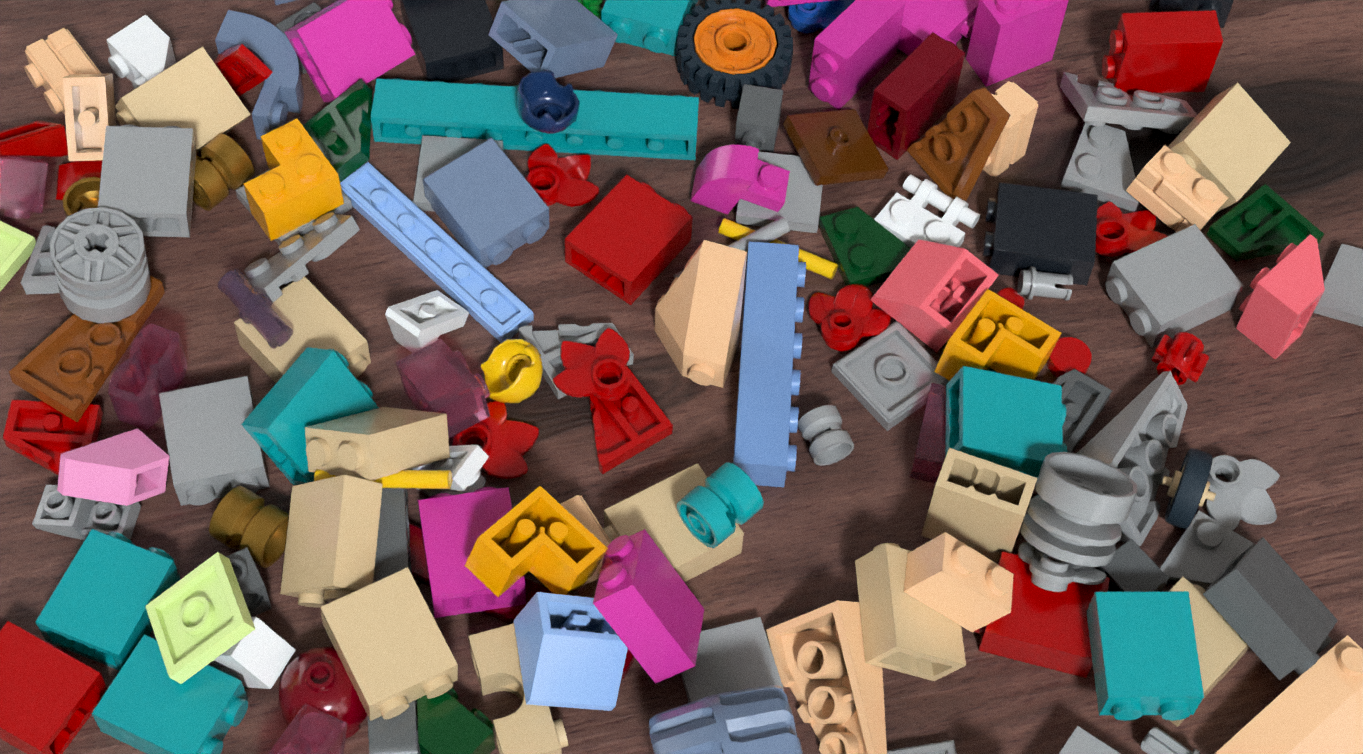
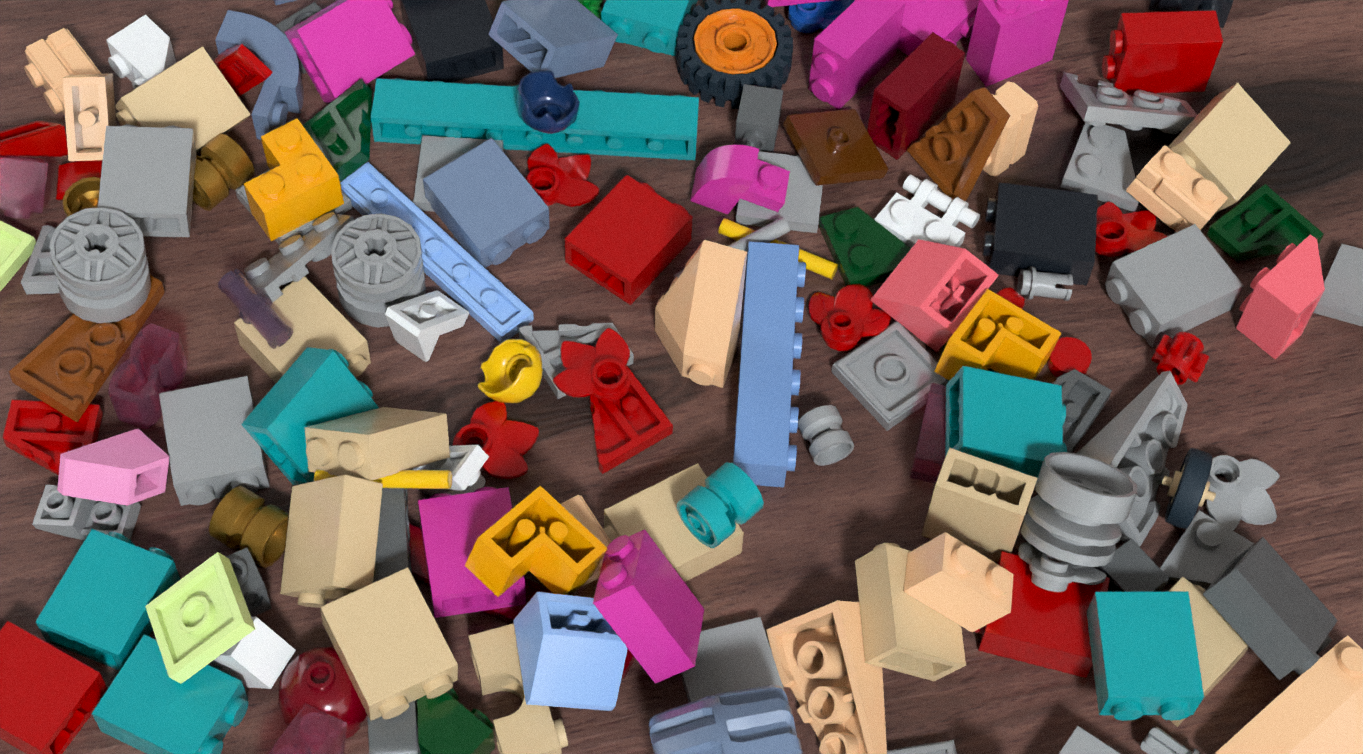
clear pink brick [395,339,490,438] -> none
none -> light grey wheel [331,213,426,328]

